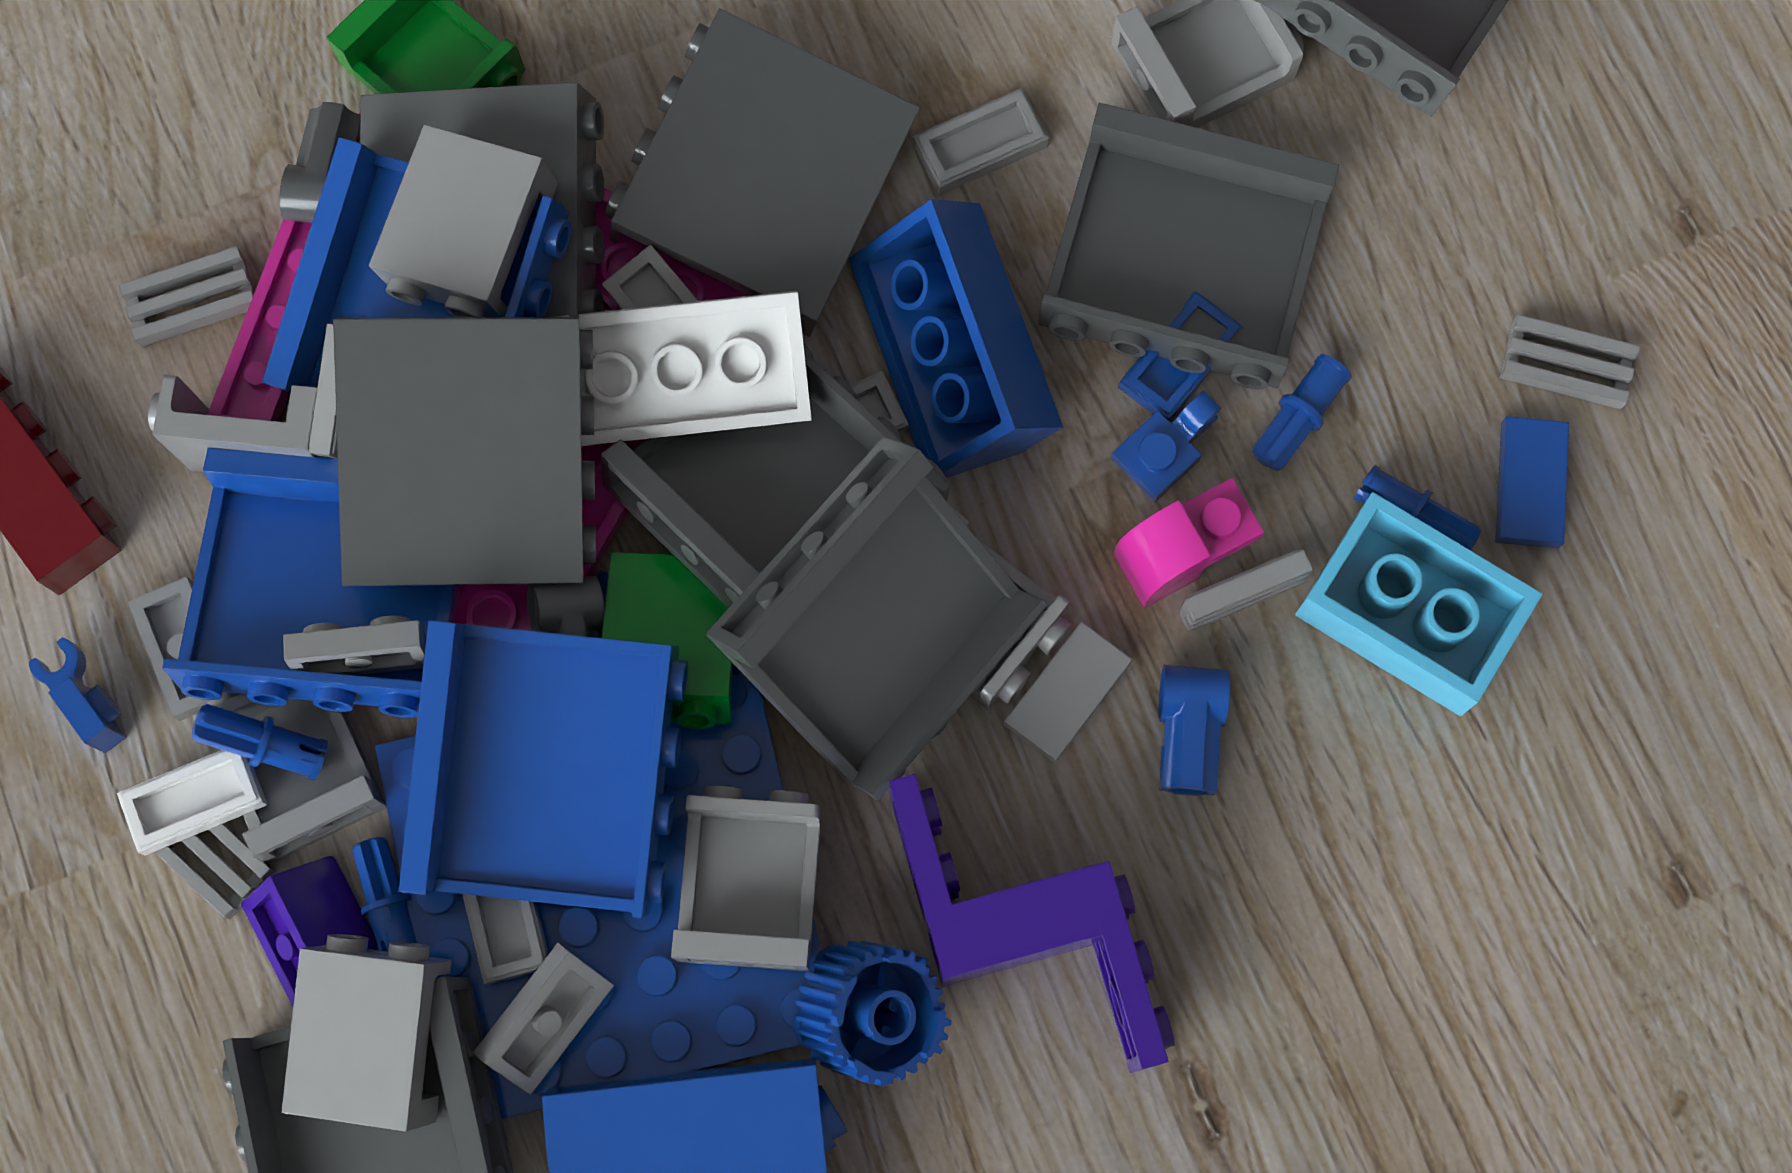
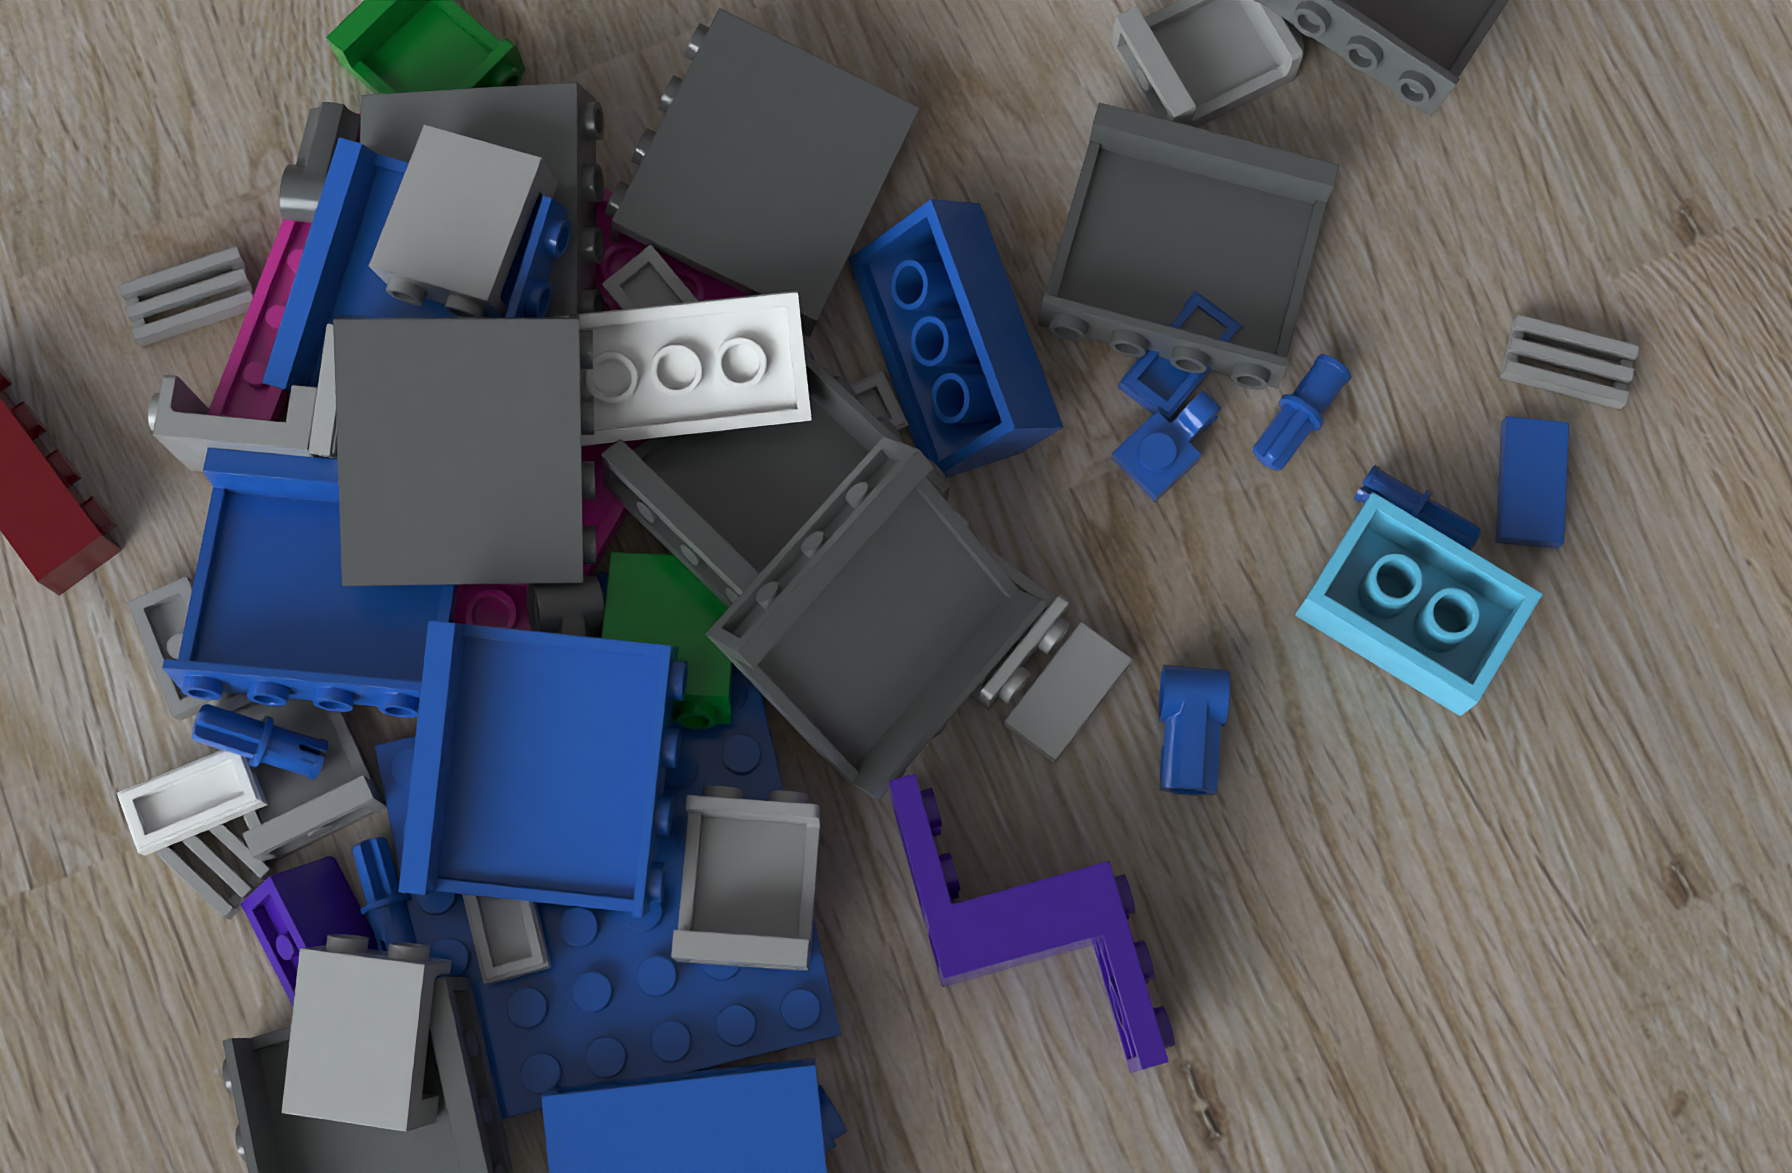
blue plate [29,637,126,753] -> none
light grey plate [283,616,427,676] -> none
light grey plate [473,943,614,1095] -> none
blue brick [792,941,952,1087] -> none
light grey tile [913,88,1049,195] -> none
dark pink brick [1113,478,1264,608] -> none
light grey tile [1179,549,1313,633] -> none

